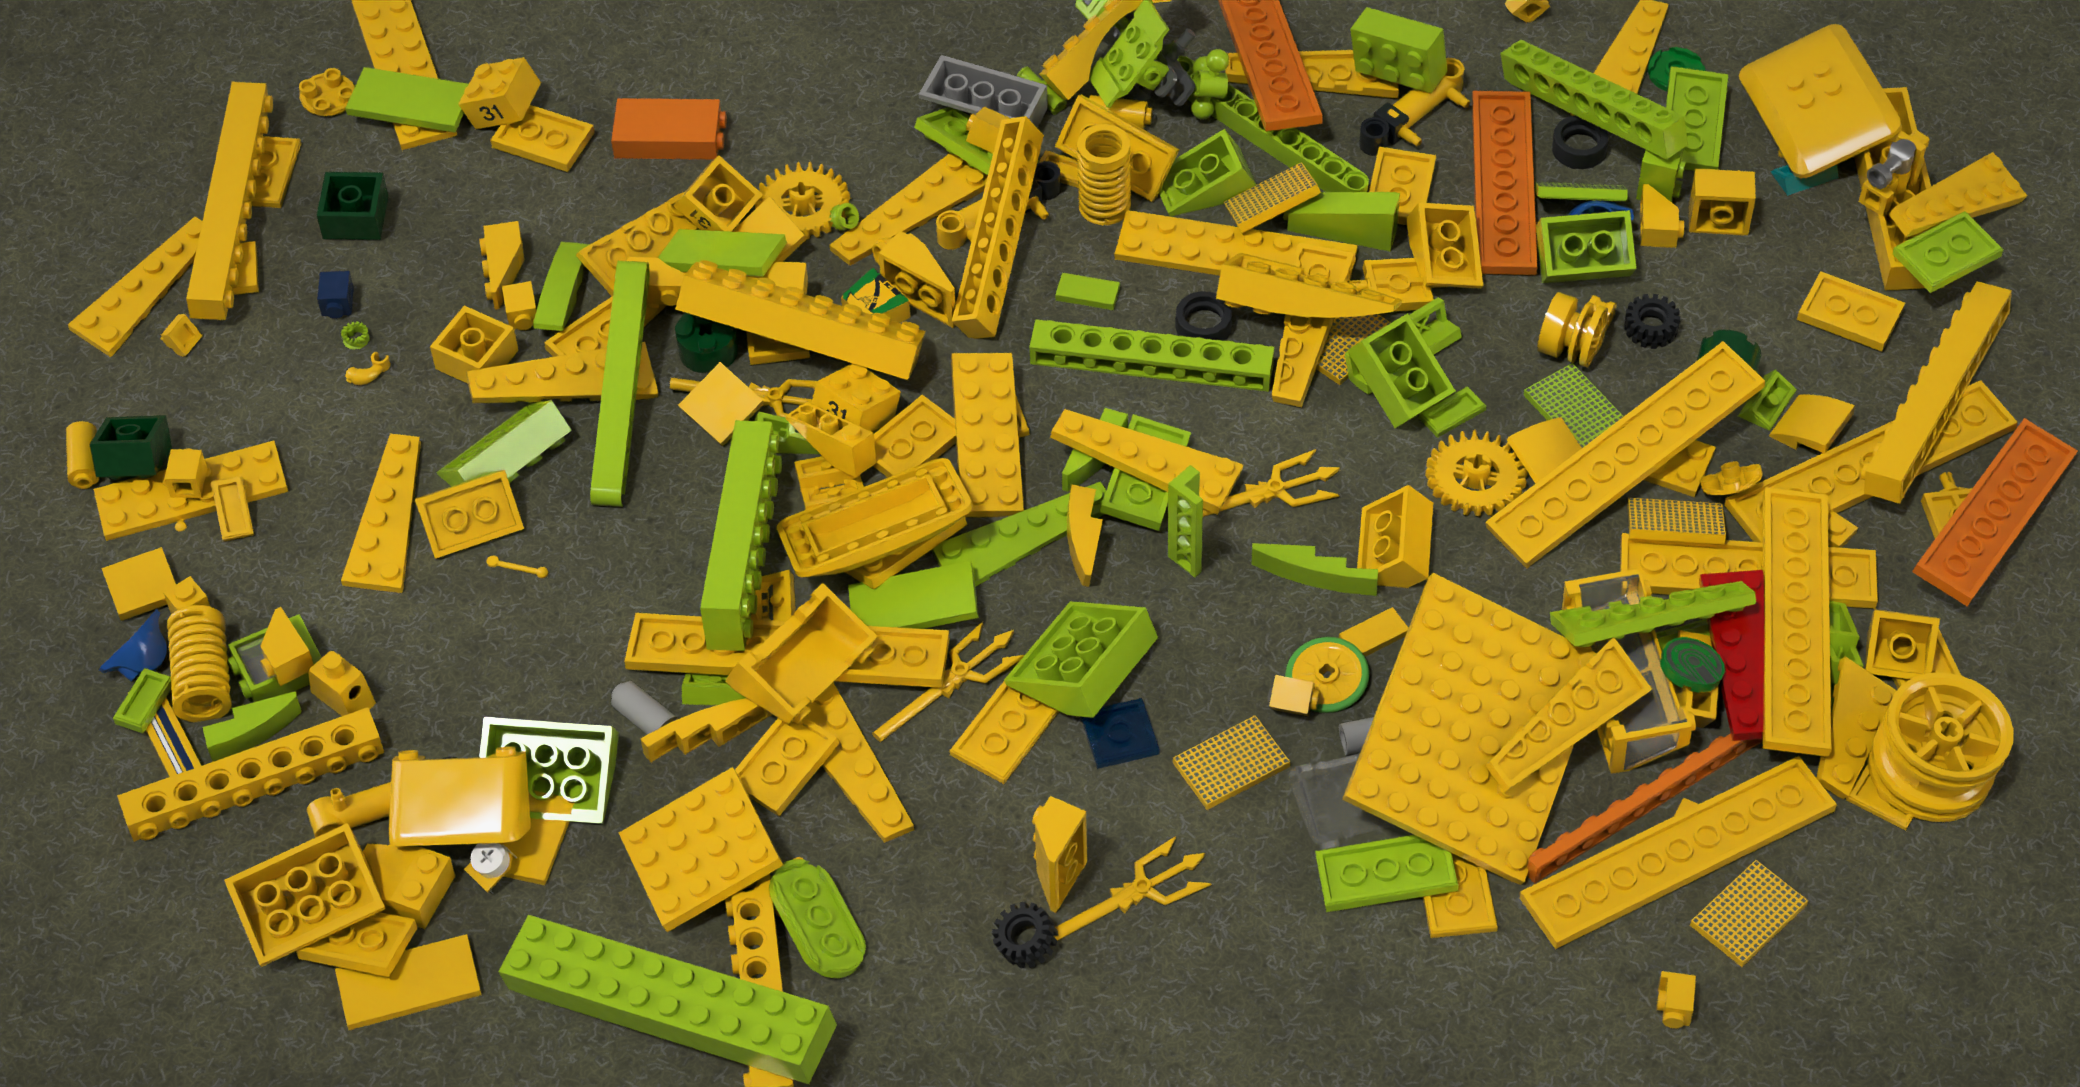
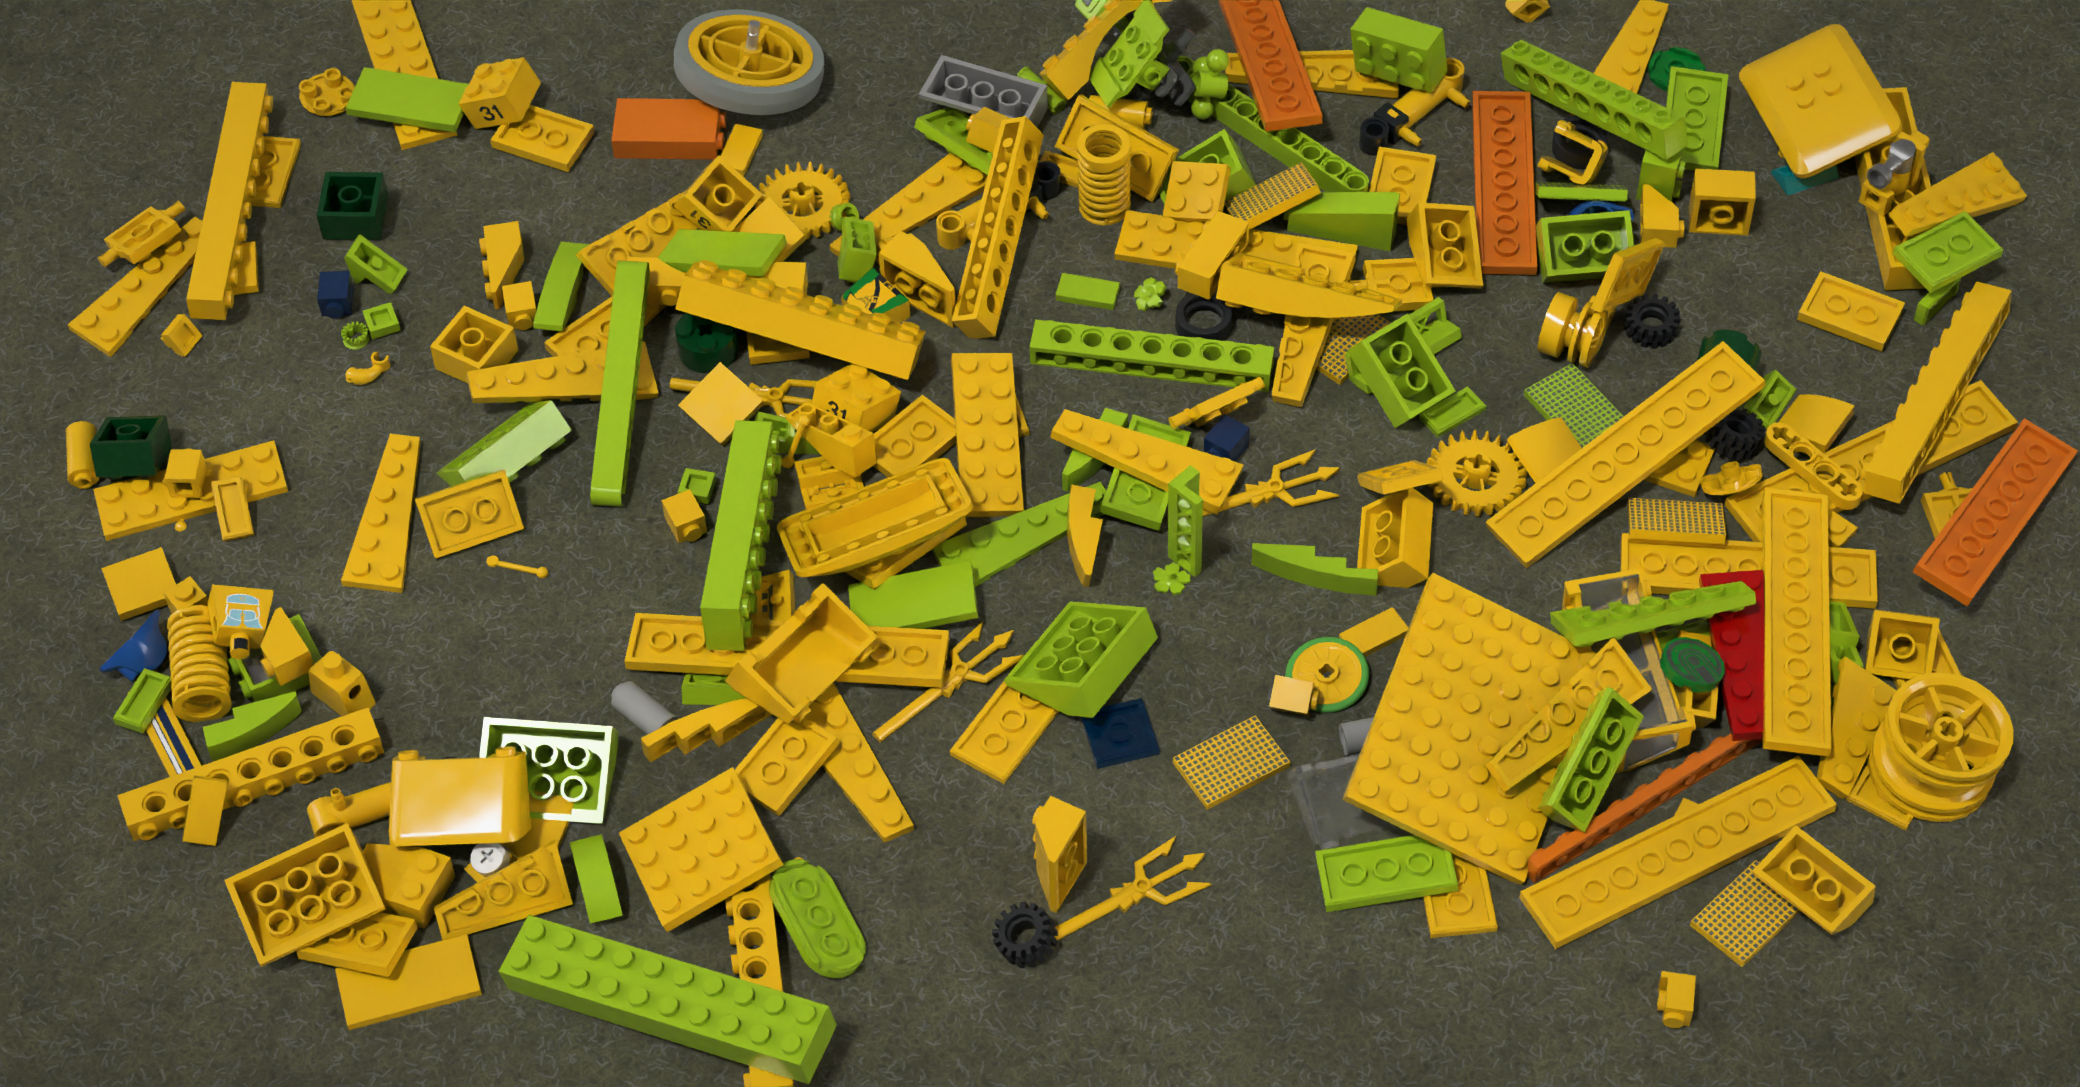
none -> yellow plate [98,201,186,268]
none -> yellow tile [182,775,227,846]
none -> yellow torso [207,584,274,659]
none -> lime slope [344,234,408,294]
none -> lime plate [362,302,401,339]
none -> yellow wing [434,839,573,940]
none -> lime brick [570,834,623,924]
none -> yellow brick [662,489,707,543]
none -> wheel [674,9,824,115]
none -> lime plate [677,468,716,504]
none -> yellow tile [721,124,763,176]
none -> yellow hinge [782,414,811,468]
none -> lime arch [838,217,877,283]
none -> lime plant [1134,277,1167,312]
none -> lime plant [1153,562,1191,596]
none -> yellow plate [1162,161,1231,223]
none -> yellow plate [1168,376,1265,429]
none -> yellow brick [1175,211,1249,300]
none -> dark blue brick [1204,414,1250,462]
none -> yellow tile [1357,460,1443,495]
none -> yellow piece [1537,120,1609,184]
none -> lime slope [1538,687,1644,833]
none -> yellow tile [1591,238,1665,313]
none -> black tyre [1704,407,1765,460]
none -> yellow slope [1752,825,1876,935]
none -> yellow beam [1764,422,1863,510]
none -> lime tile [1914,278,1961,325]

